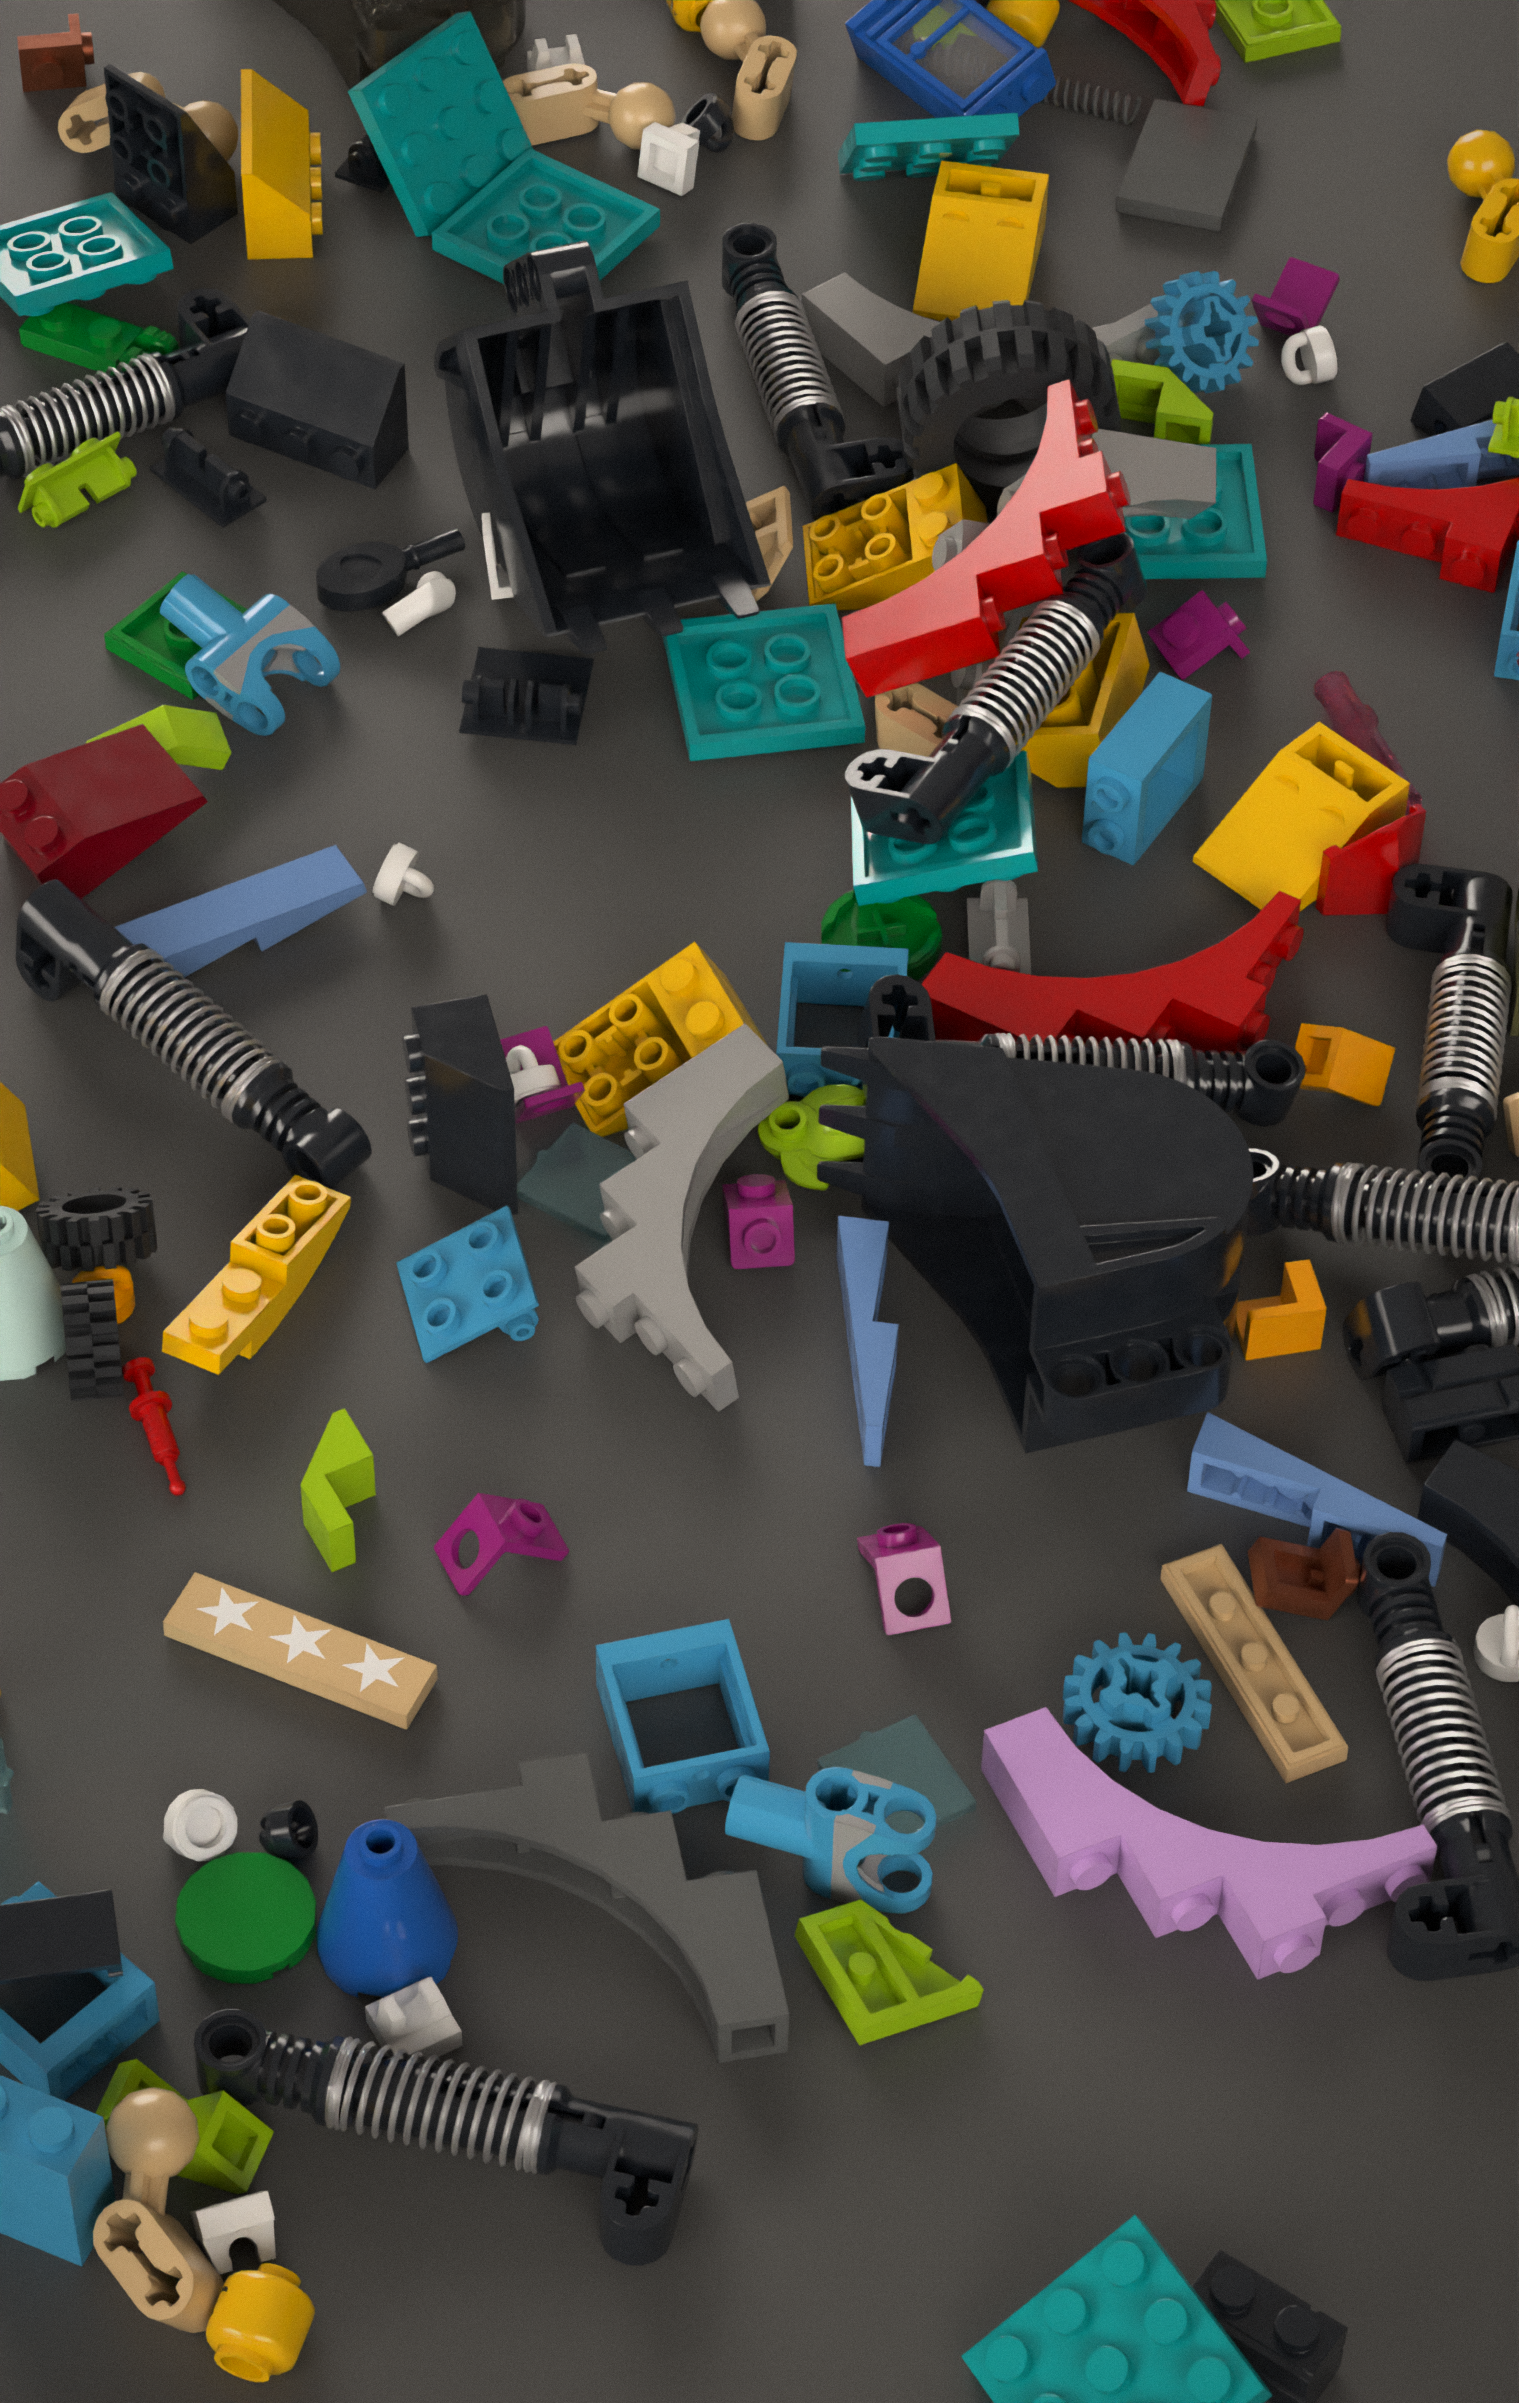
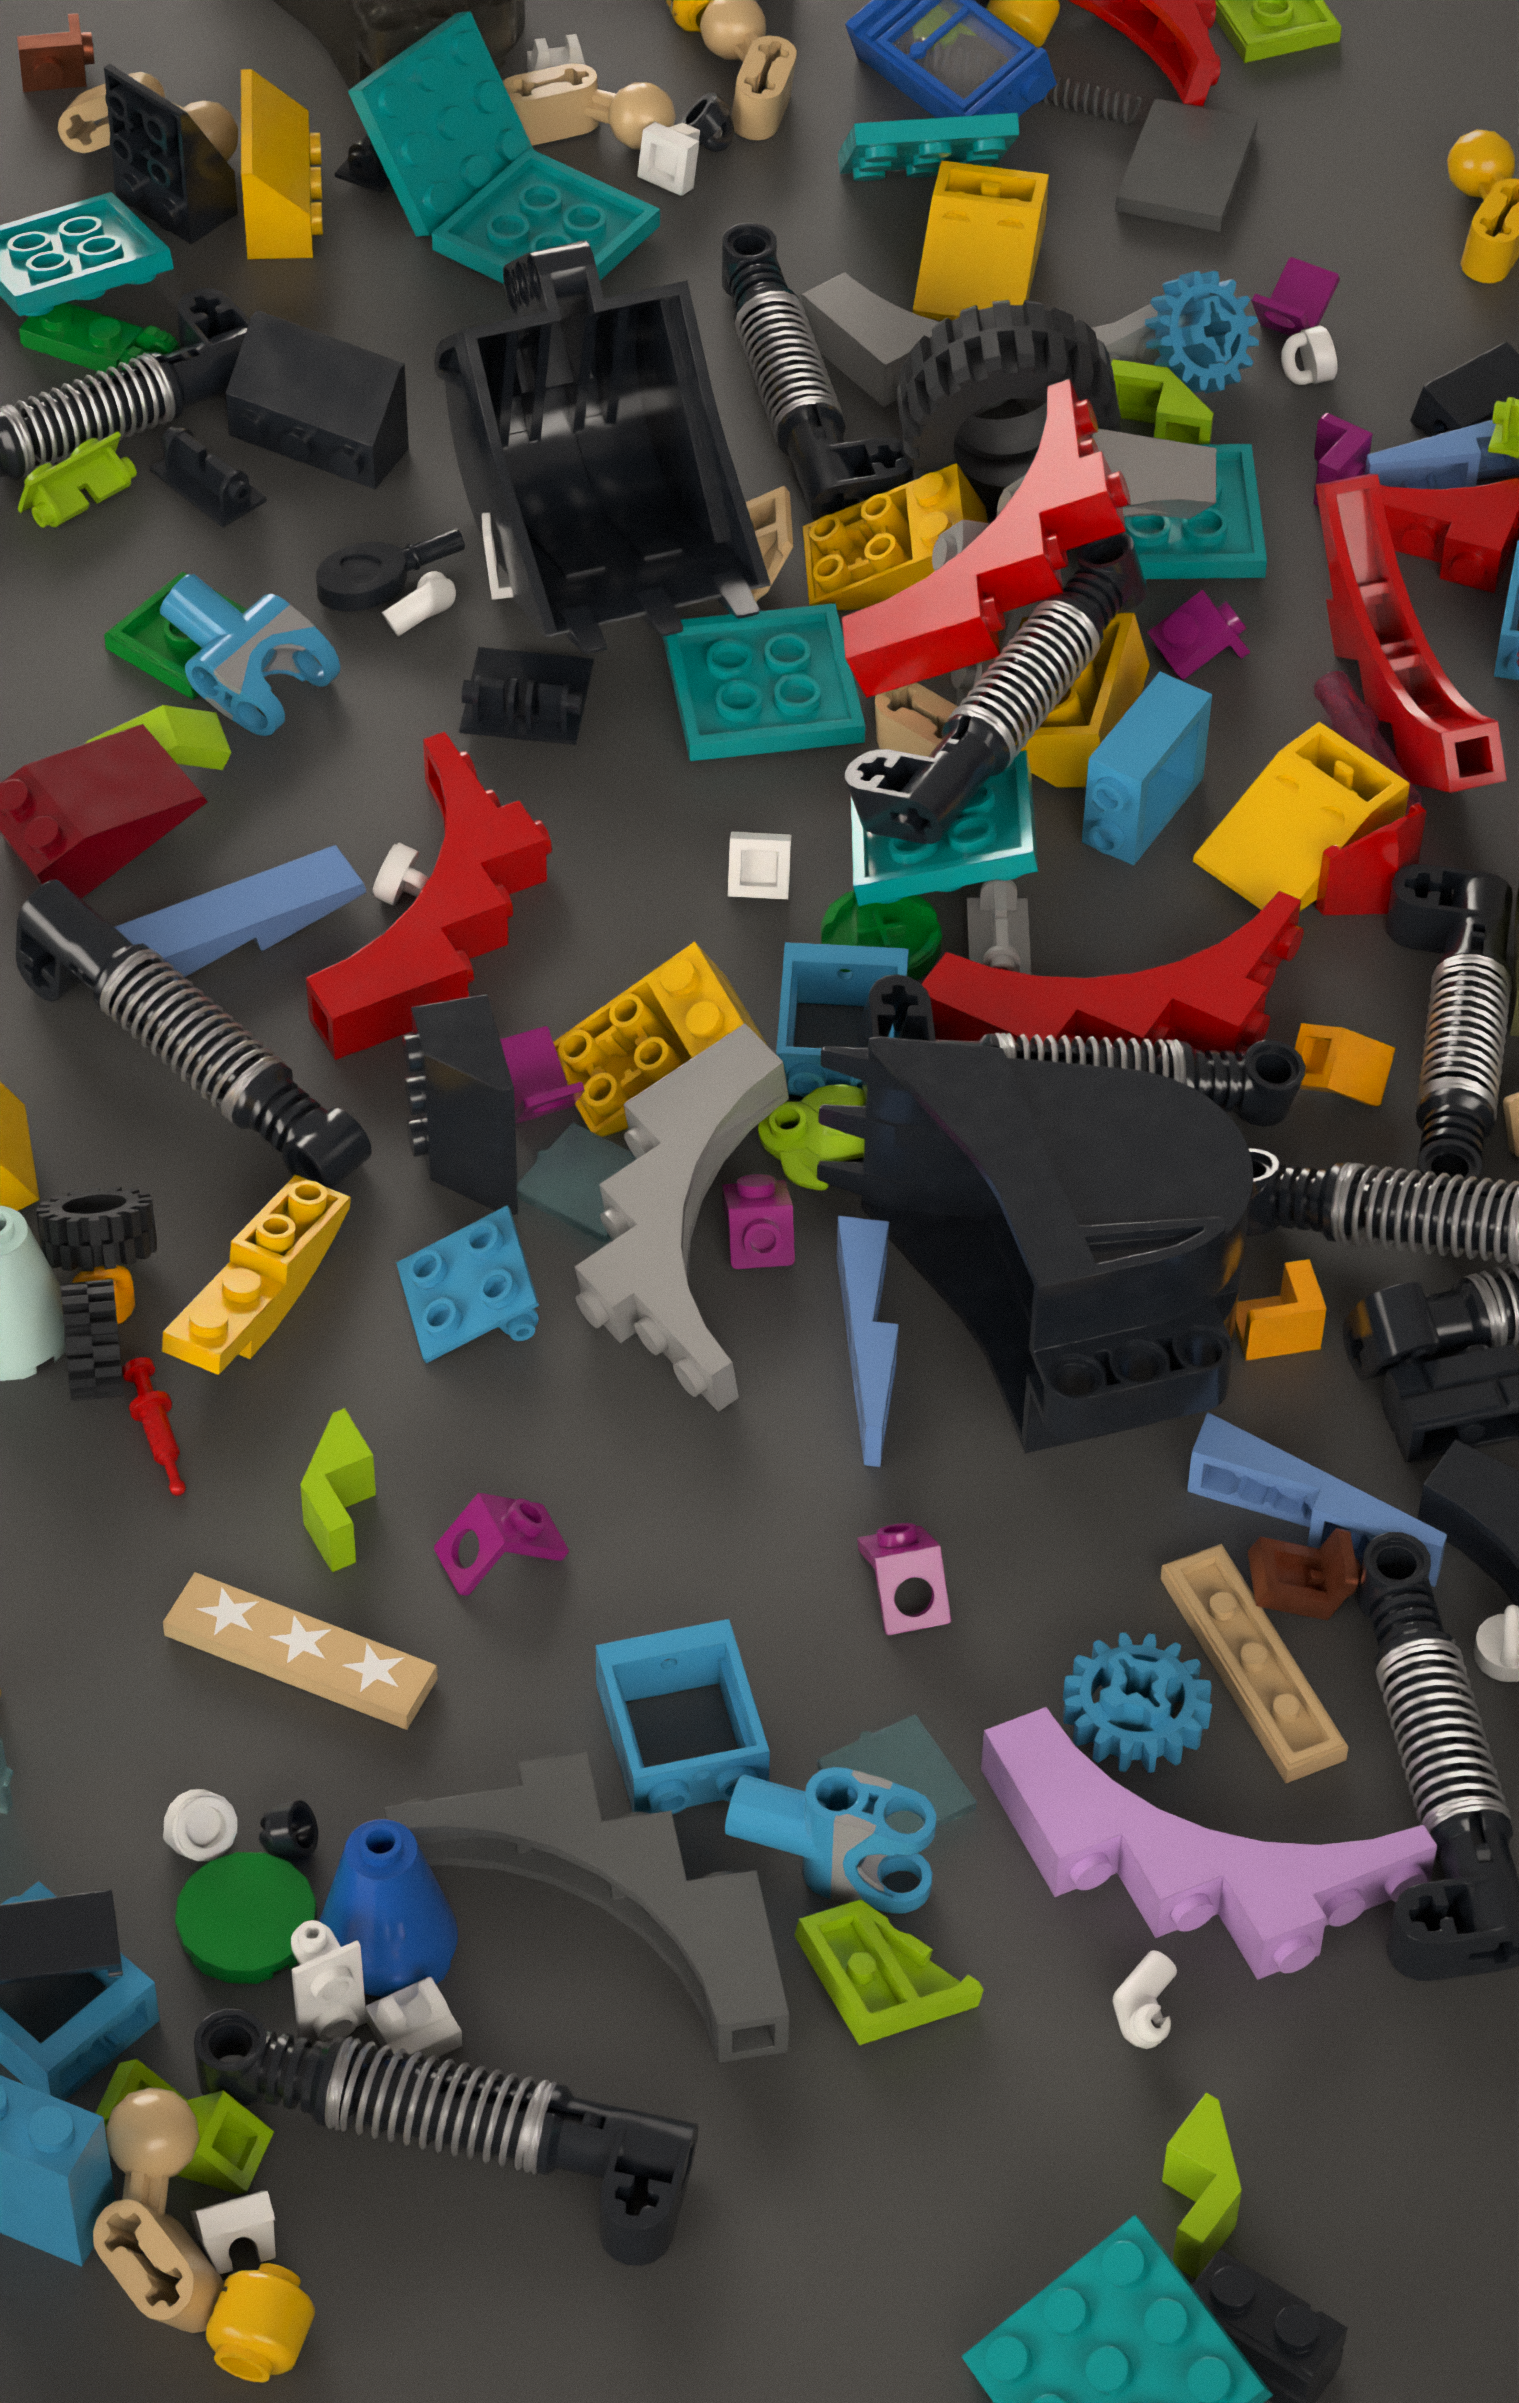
white tile [506,1045,561,1110] -> none
none -> white hinge [291,1920,367,2047]
none -> red arch [306,731,552,1060]
none -> white tile [728,832,792,900]
none -> white arm [1112,1950,1177,2049]
none -> lime slope [1162,2092,1242,2279]
none -> red arch [1315,474,1507,793]

